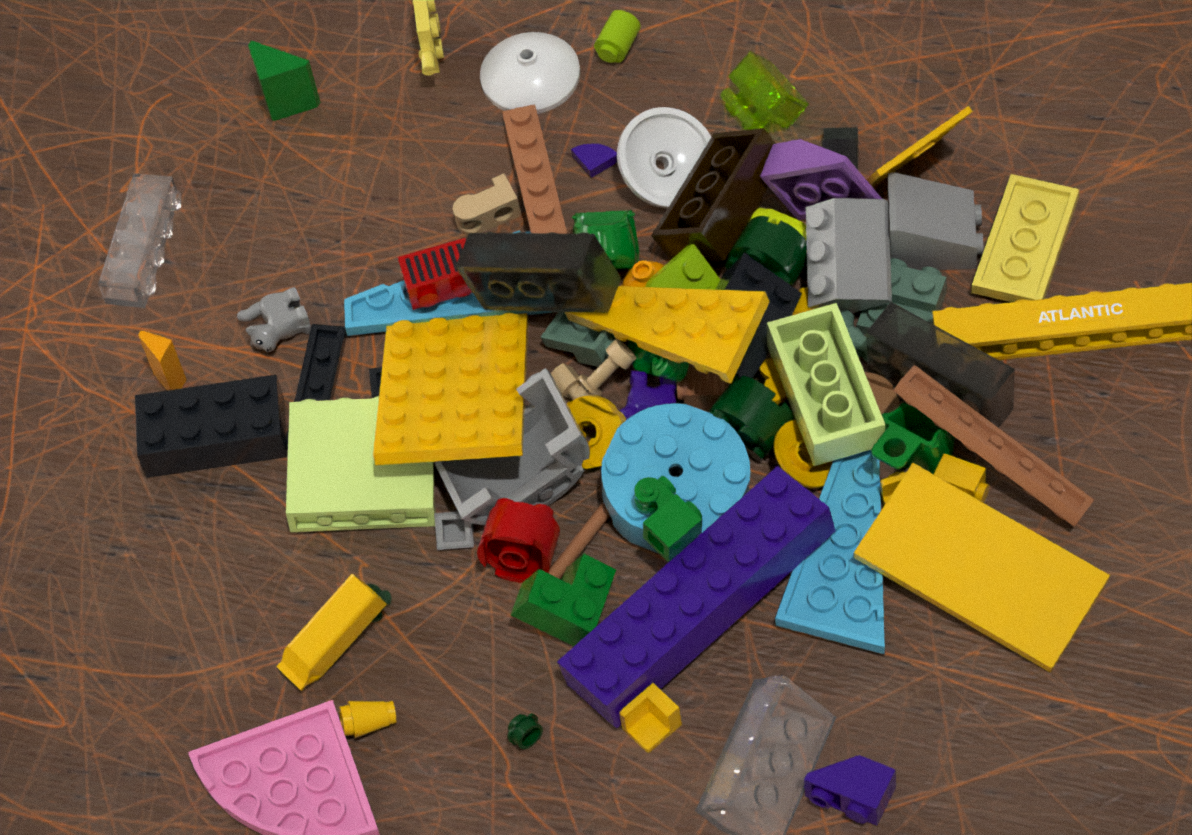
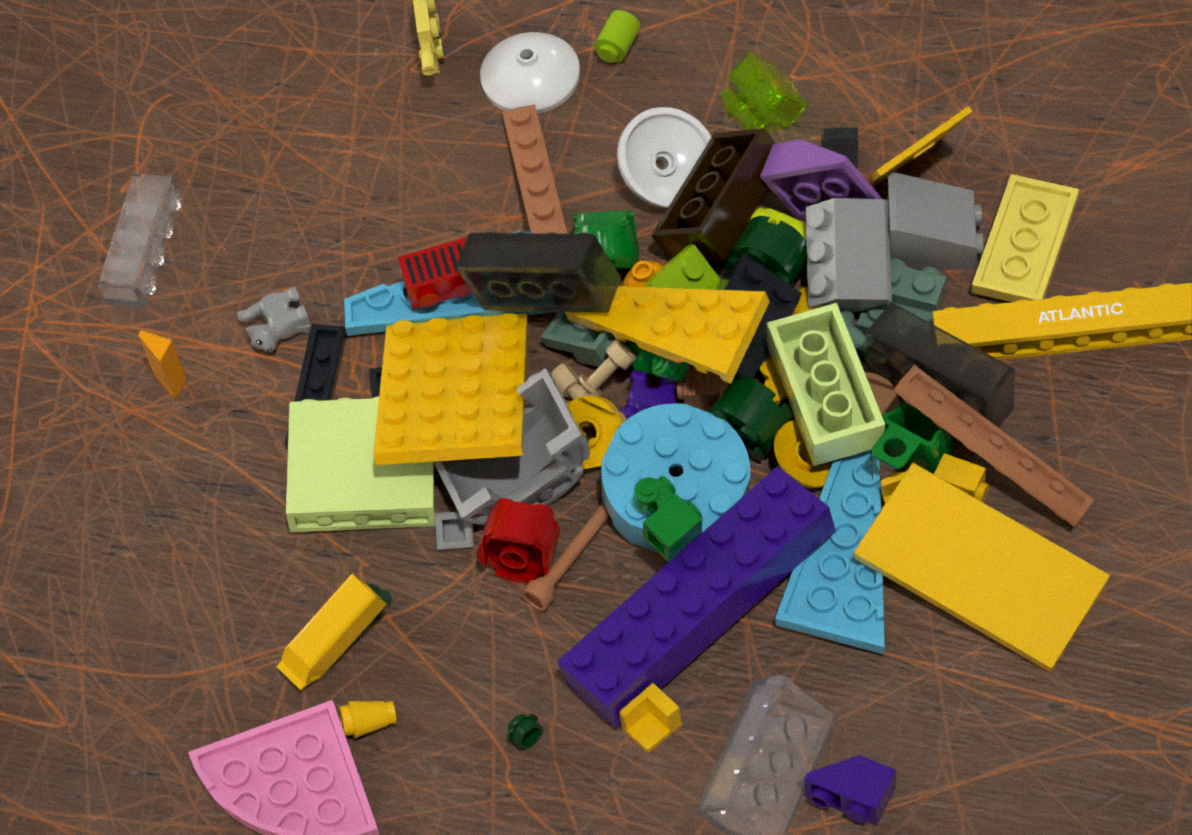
black brick [135,375,288,478] -> none
green slope [248,40,321,122] -> none
tan leg [452,173,521,235] -> none
green brick [510,553,616,646] -> none
dark purple tile [571,143,618,178] -> none

